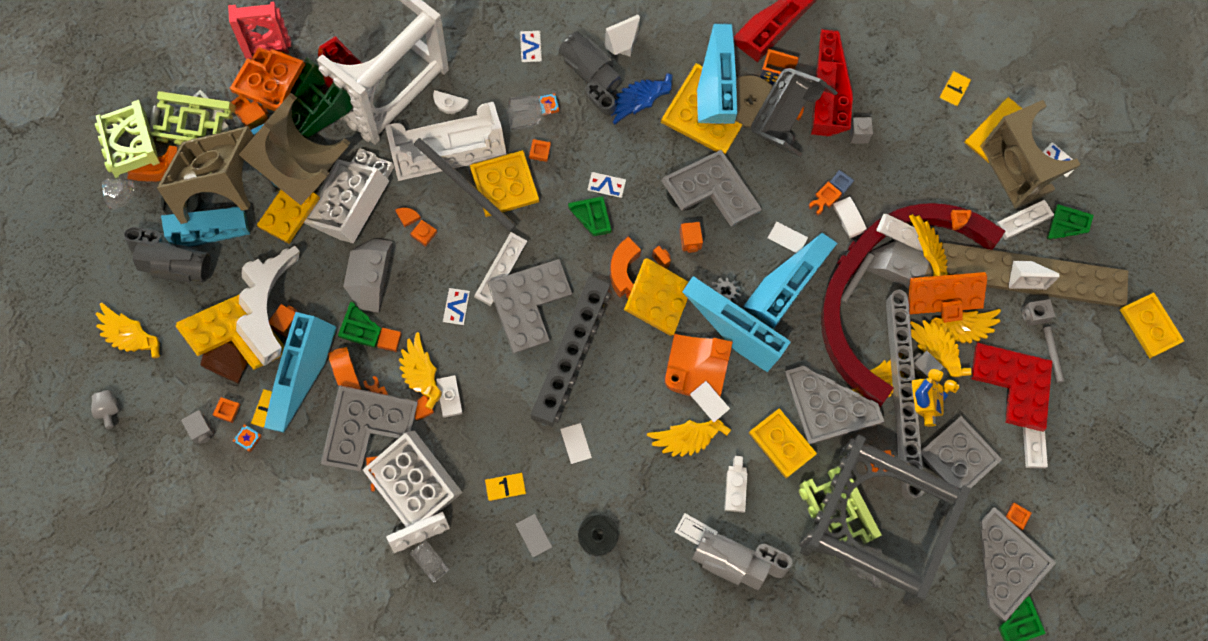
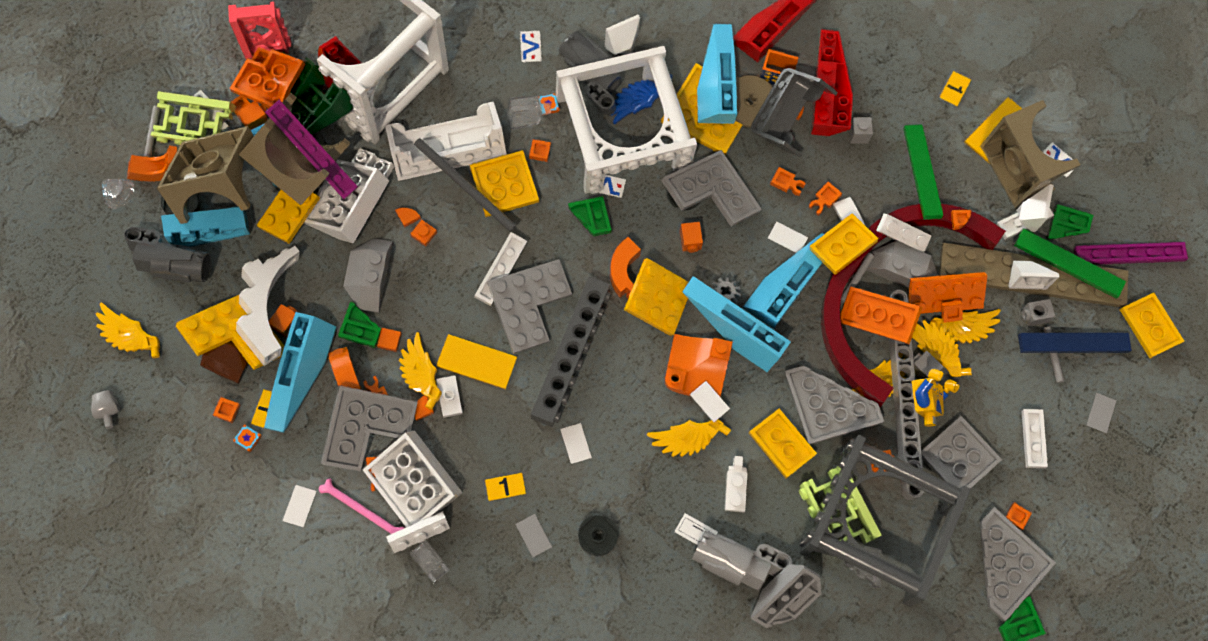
yellowish green fence [95,100,160,178] -> none
light grey brick [181,410,214,444] -> none
white plate [433,90,469,114] -> none
white sticker [443,288,470,325] -> none
orange plate [652,246,671,268] -> none
sand blue tile [830,170,854,196] -> none
yellow animal [909,214,948,276] -> none
red plate [971,343,1052,432] -> none
none -> magenta plate [265,99,358,199]
none -> white sticker [283,485,316,527]
none -> bright pink piece [319,478,404,534]
none -> yellow piece [436,334,517,389]
none -> white arch [556,46,697,194]
none -> light grey wedge [751,565,821,628]
none -> orange plate [770,167,806,196]
none -> yellow plate [809,213,878,275]
none -> orange plate [840,287,922,344]
none -> green tile [903,125,943,219]
none -> green tile [1014,228,1126,299]
none -> white slope [1016,184,1054,233]
none -> dark blue tile [1018,333,1132,353]
none -> magenta tile [1074,242,1188,265]
none -> light grey sticker [1087,393,1117,433]

